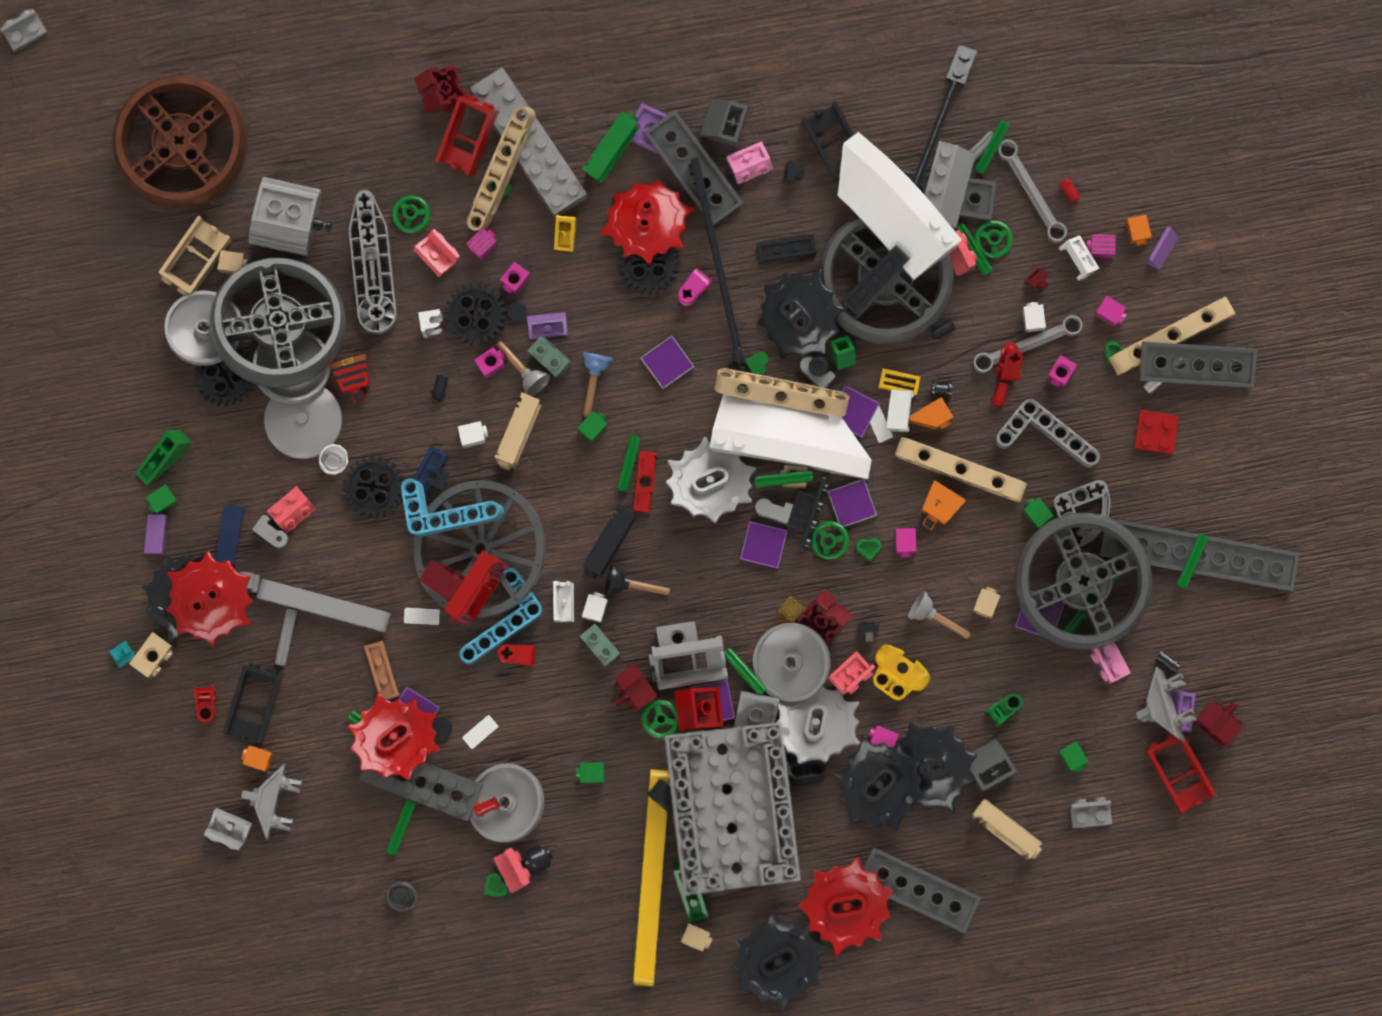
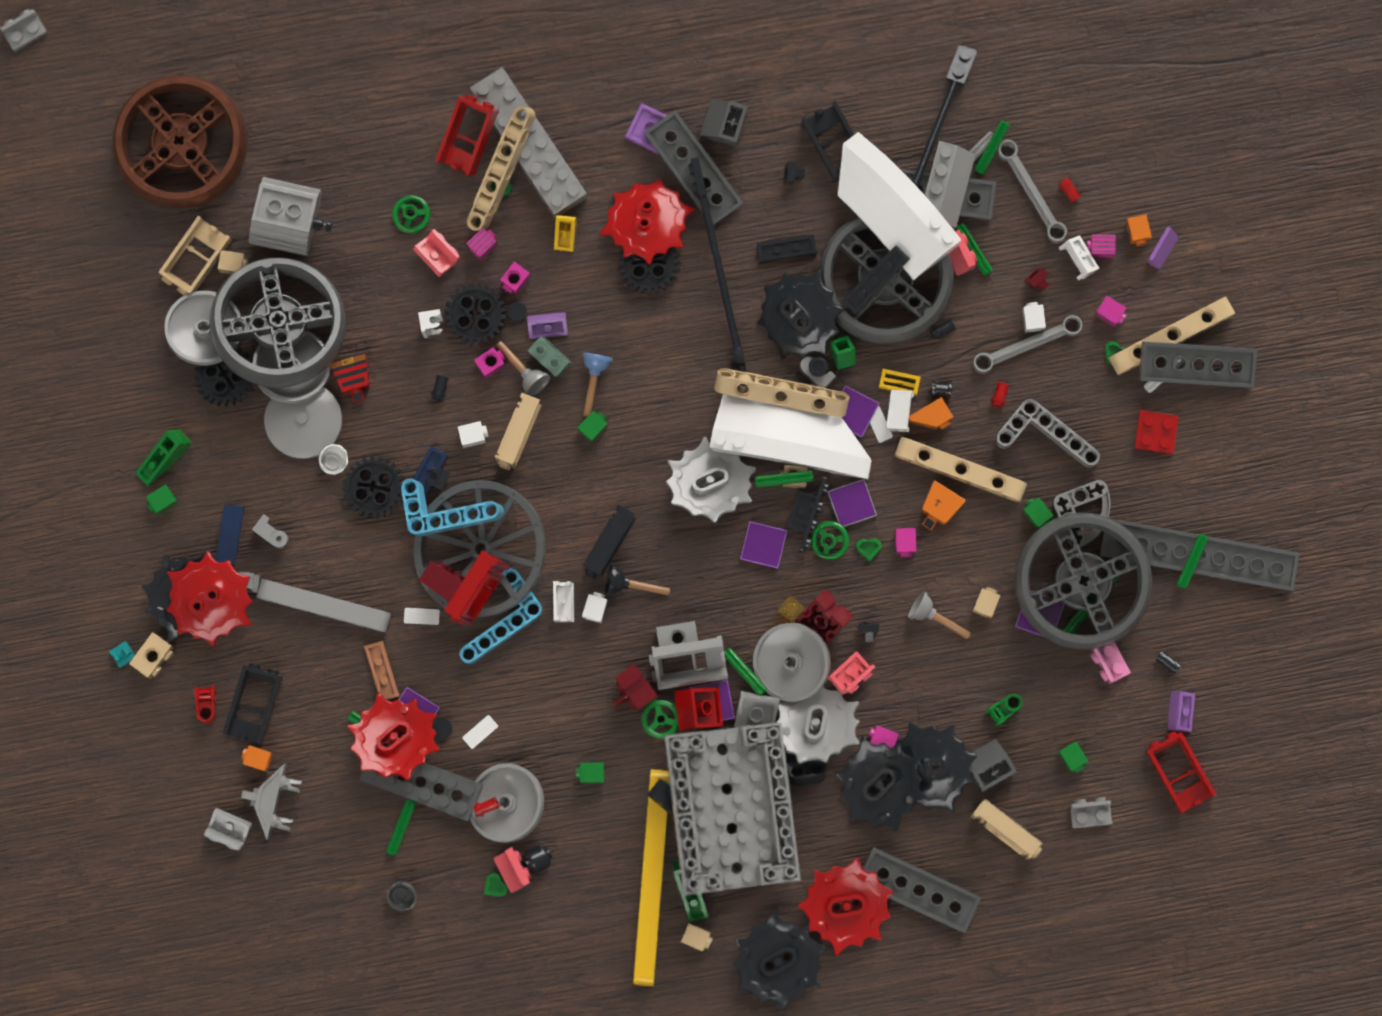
medium lavender slope [144,514,168,555] -> none
coral bracket [267,486,316,534] -> none
light grey axle [275,609,297,666] -> none
light grey beam [349,190,397,334] -> none
dark red brick [414,66,466,114] -> none
red piece [498,644,536,666] -> none
sand green brick [580,624,621,668] -> none
green door [582,111,641,183] -> none
green axle [617,436,640,493] -> none
red piece [634,451,657,513] -> none
dark purple tile [640,336,694,390] -> none
dark pink piece [678,269,712,306] -> none
bright pink bracket [727,142,773,184] -> none
green tile [745,352,769,376] -> none
light grey leg [755,498,793,525] -> none
yellow piece [873,645,931,700] -> none
green piece [974,221,1013,258] -> none
red piece [996,342,1023,381] -> none
dark pink brick [1047,355,1077,388] -> none
light grey connector [1136,667,1196,742] -> none
dark red brick [1193,701,1243,748] -> none

